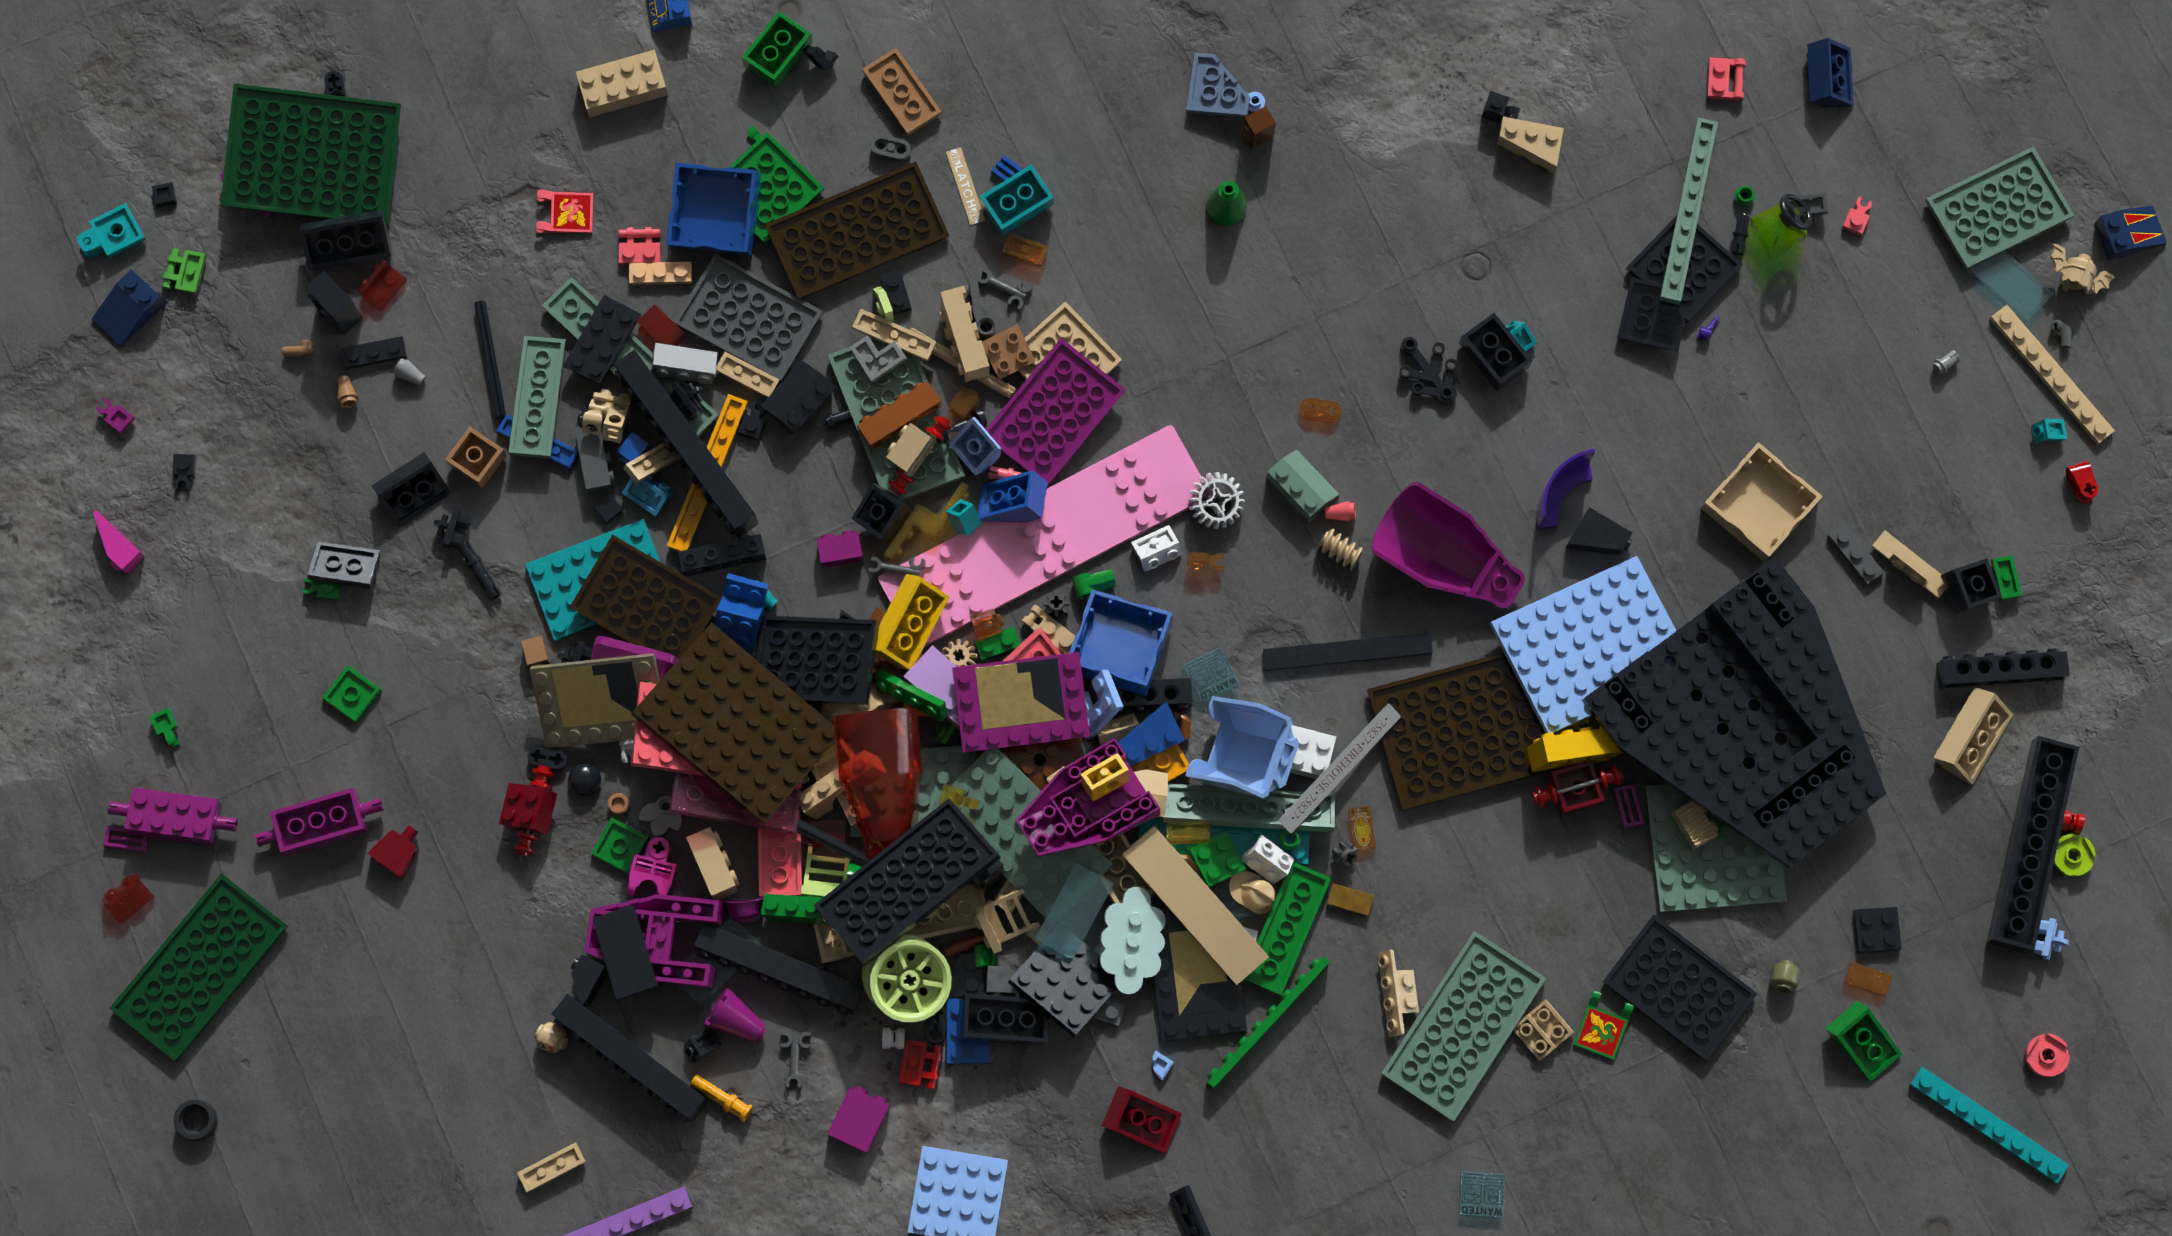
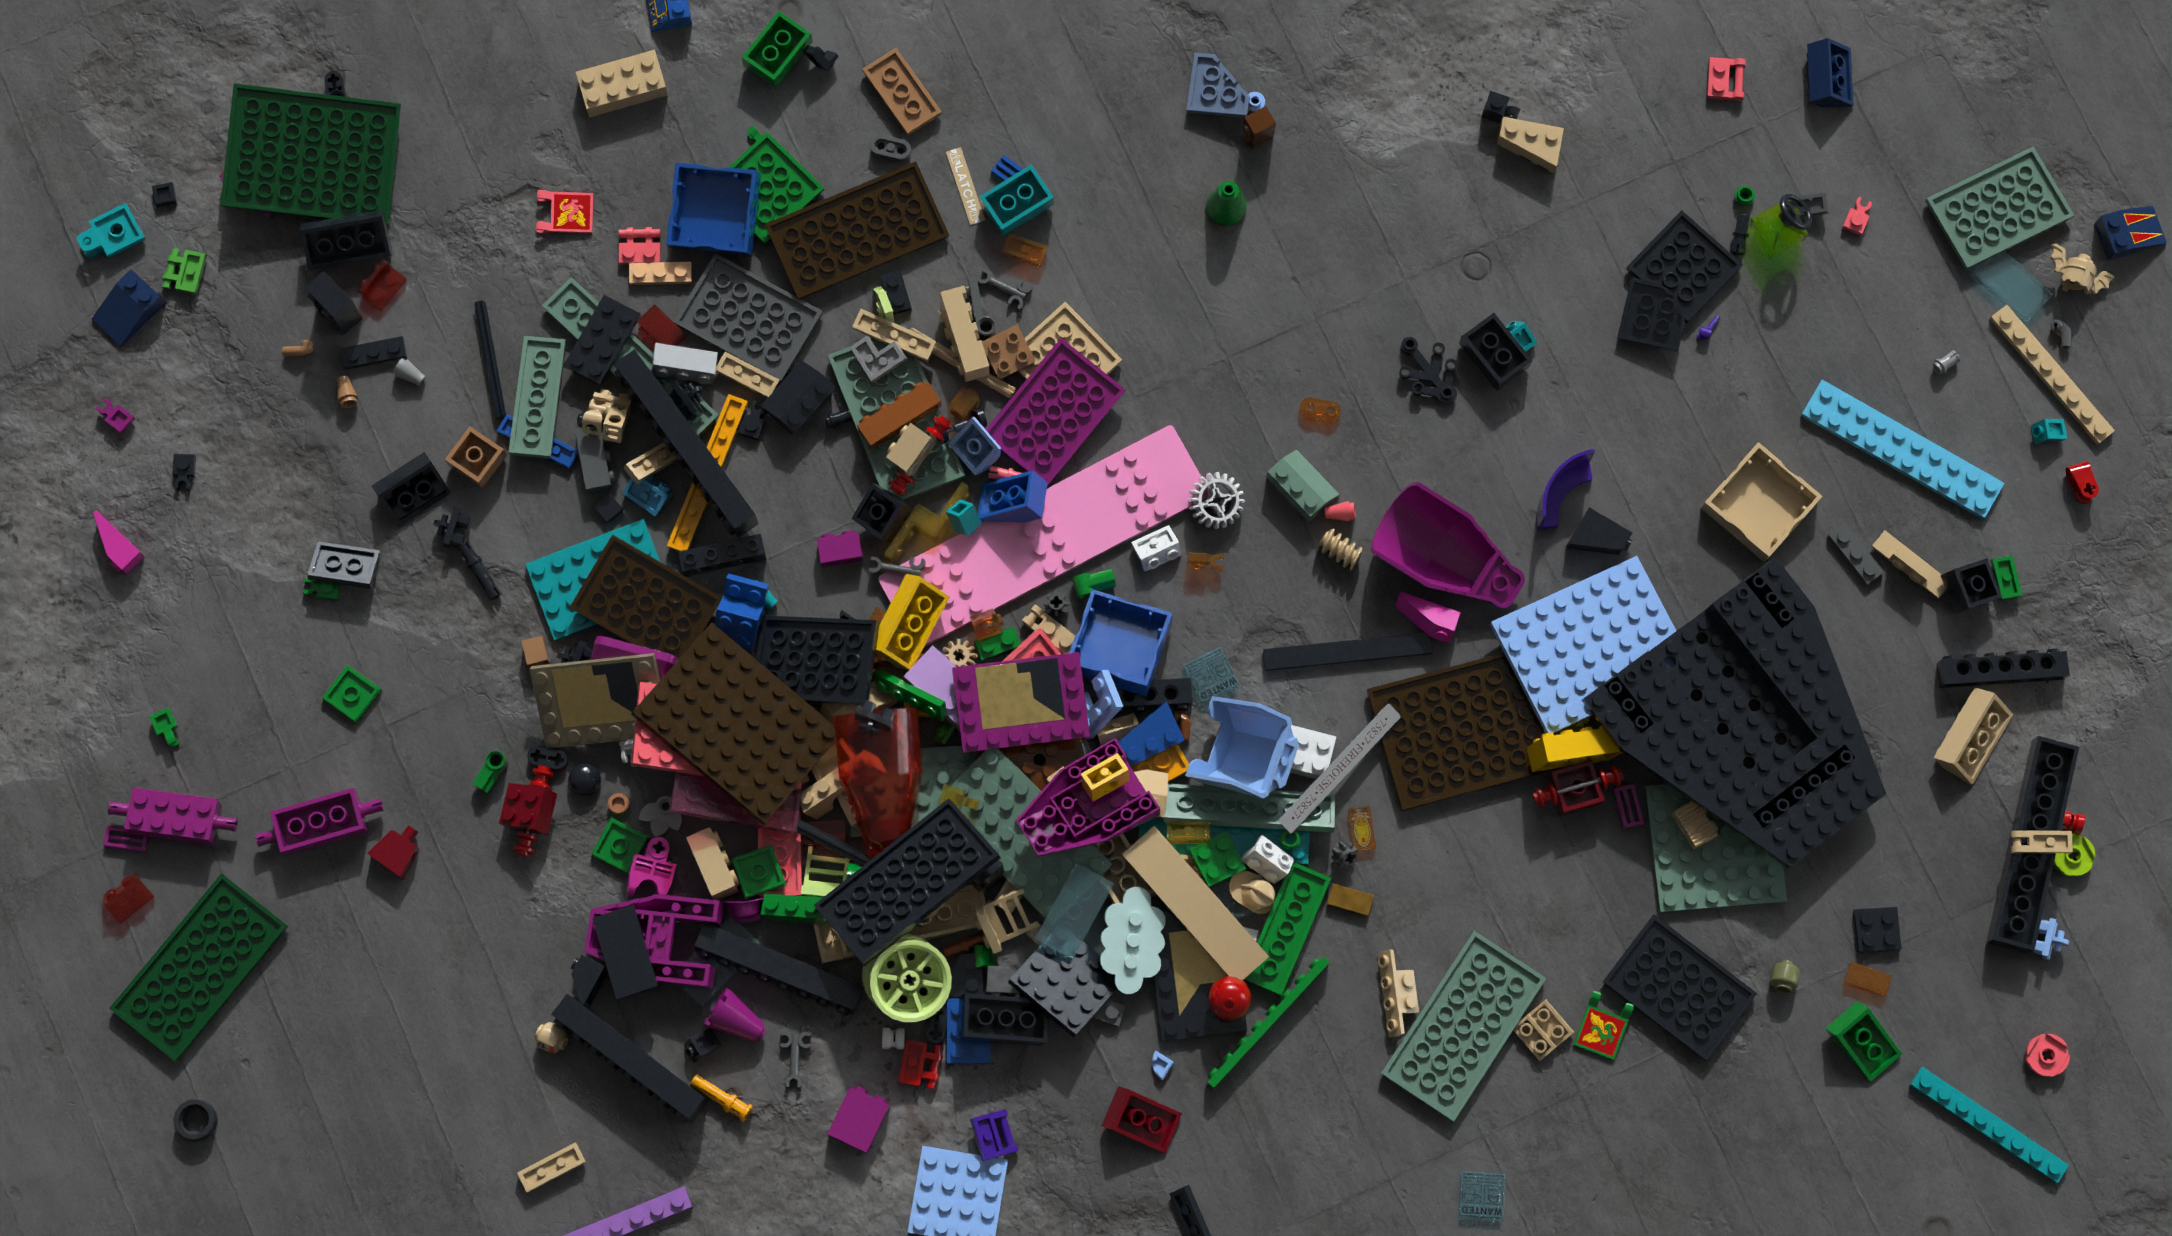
blue brick [617,432,651,465] -> none
sand green plate [1659,118,1718,305] -> none
none -> green piece [472,750,508,794]
none -> green tile [732,844,786,900]
none -> black hips [854,699,894,738]
none -> dark purple plate [970,1109,1019,1161]
none -> red cylinder [1208,976,1251,1021]
none -> dark pink slope [1395,592,1461,643]
none -> medium azure plate [1801,380,2004,519]
none -> tan plate [2010,831,2073,854]

